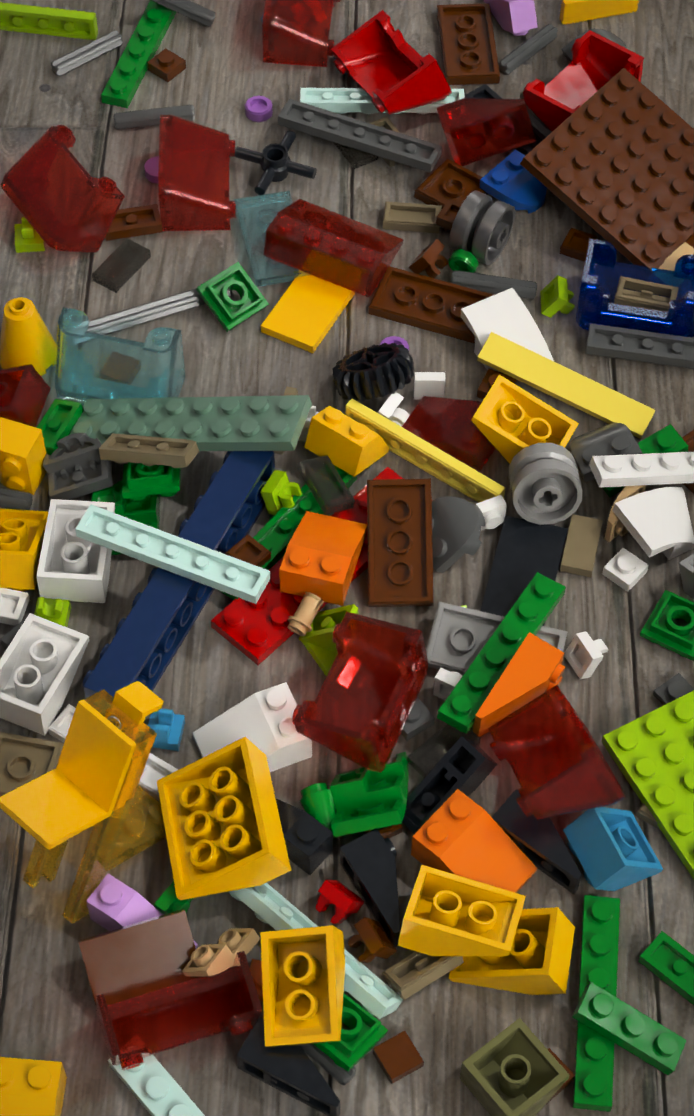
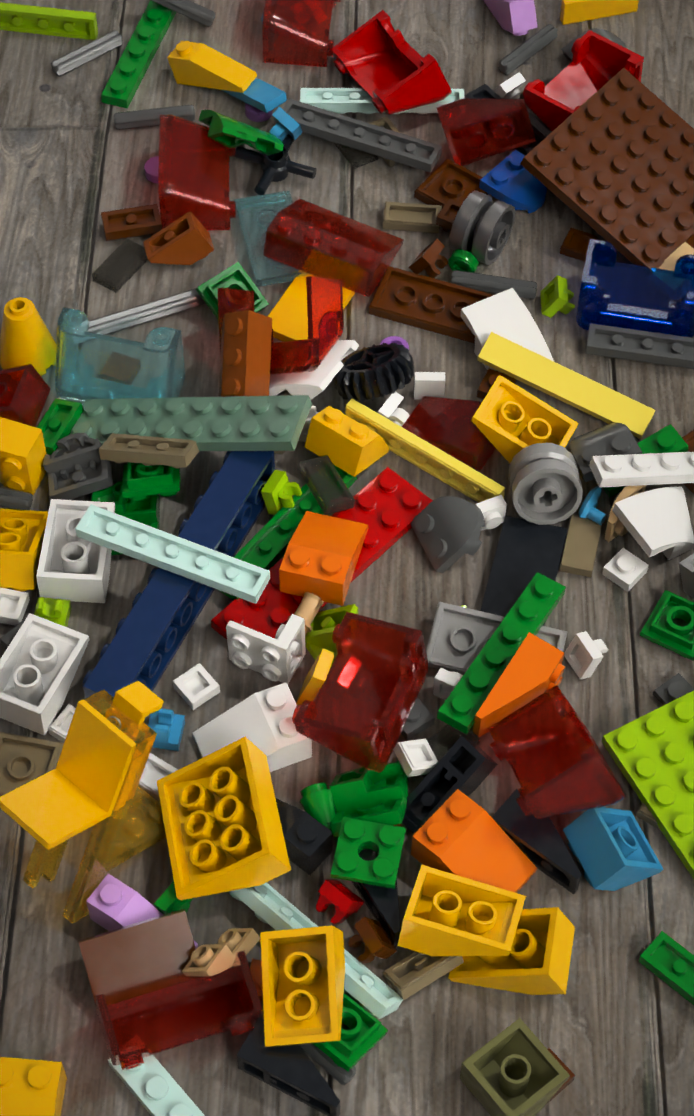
clear red windscreen [1,125,125,252] -> none
lime tile [14,217,45,253] -> none
reddish brown plate [147,48,186,82] -> none
reddish brown tile [225,534,271,567] -> none
reddish brown tile [367,478,434,607] -> none
reddish brown tile [373,1031,424,1084] -> none
reddish brown tile [437,3,500,85] -> none
green plate [572,982,687,1075] -> none
green plate [573,895,620,1112] -> none
dark tan tile [614,276,679,316] -> none
none -> dark orange slope [143,211,214,265]
none -> yellow slope [167,41,257,93]
none -> white plate [173,663,220,710]
none -> green slope [198,109,284,155]
none -> clear red windscreen [218,276,344,376]
none -> dark orange slope [218,310,272,397]
none -> dark azure tile [222,78,287,113]
none -> white bracket [226,614,306,685]
none -> dark azure tile [269,106,303,141]
none -> white slope [269,340,359,400]
none -> yellow tile [296,649,334,709]
none -> green piece [330,817,406,889]
none -> white tile [393,738,438,777]
none -> white plate [494,72,526,102]
none -> dark azure bar [579,486,607,525]

